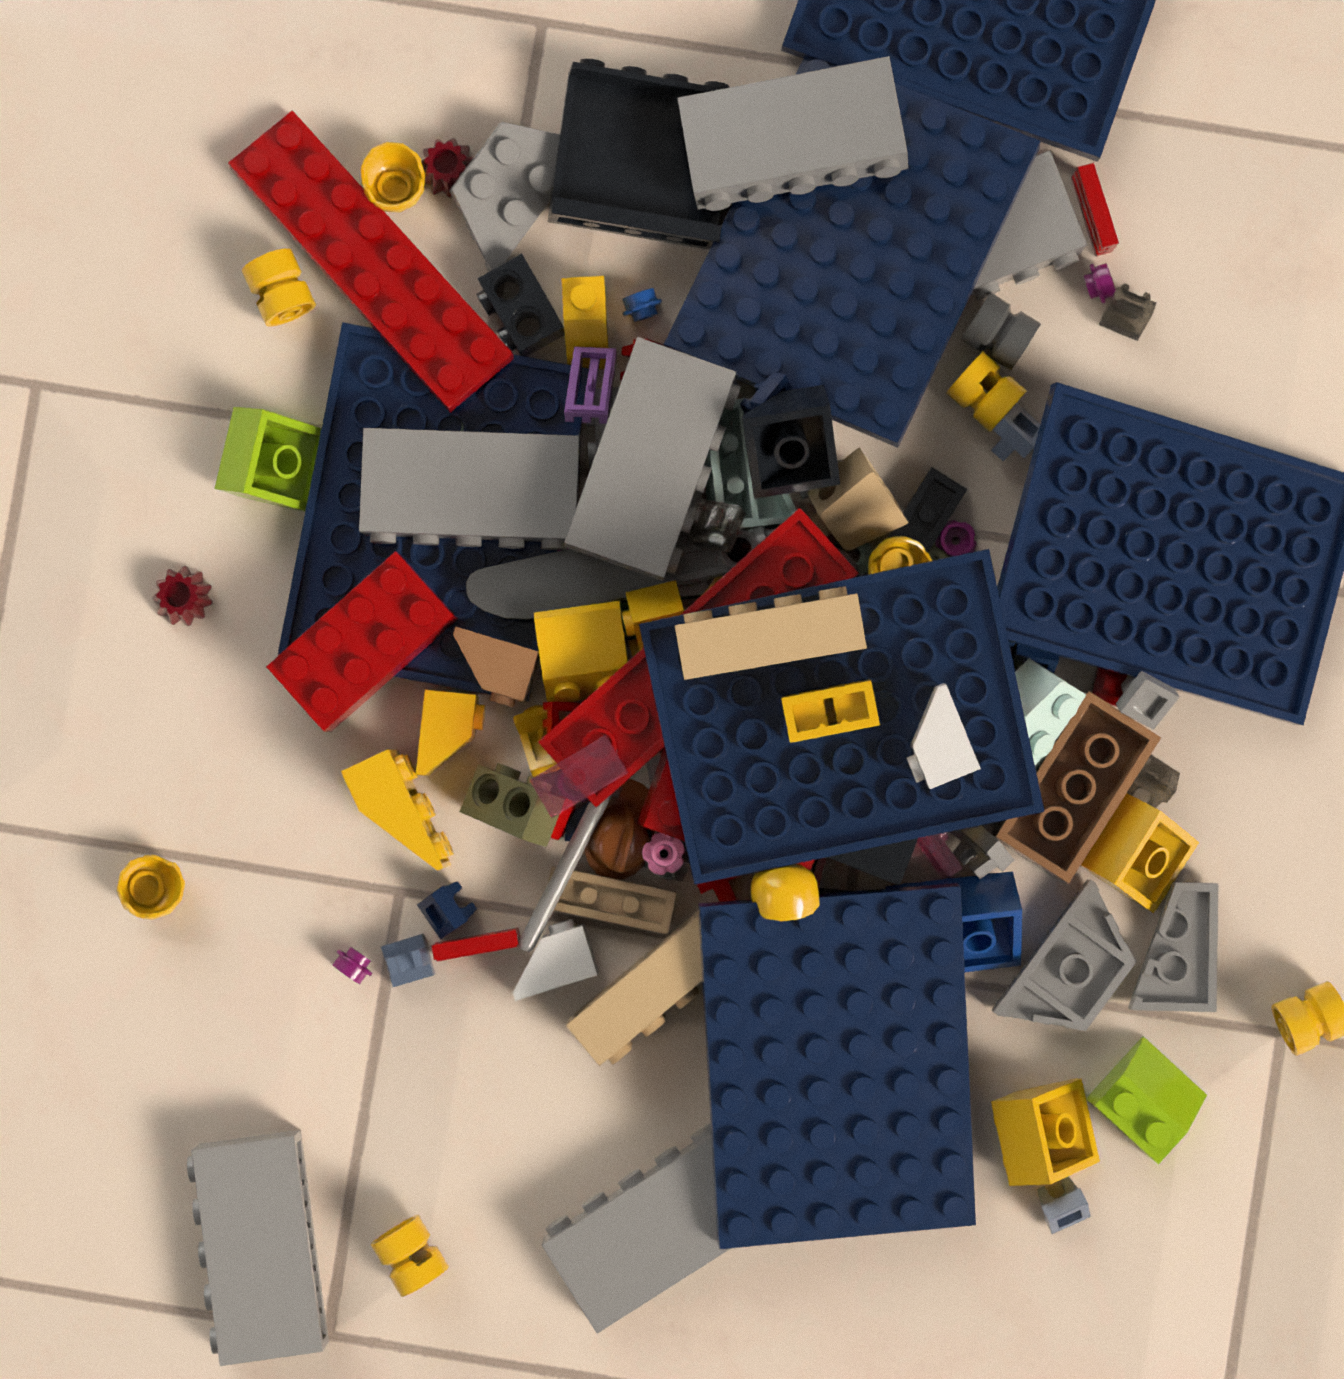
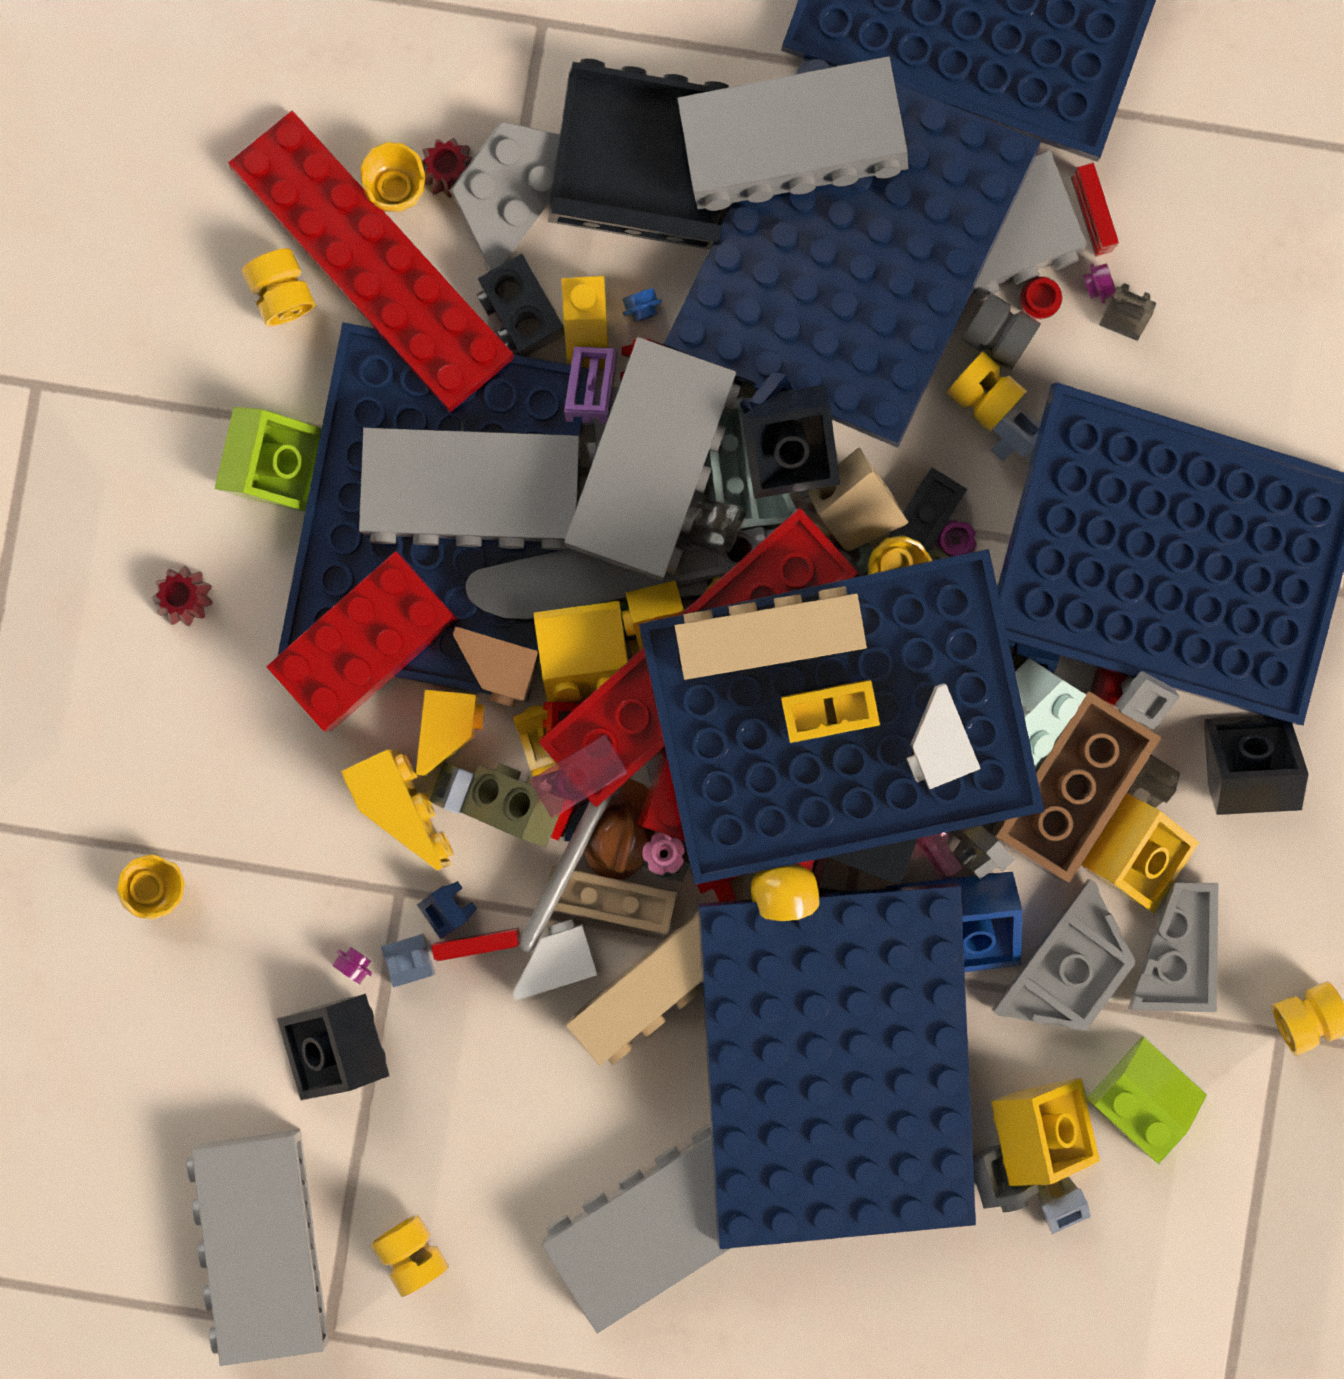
none -> black slope [277,993,390,1100]
none -> sand blue tile [430,762,474,814]
none -> dark grey bracket [973,1145,1039,1212]
none -> red plate [1020,277,1063,320]
none -> black slope [1204,716,1309,815]

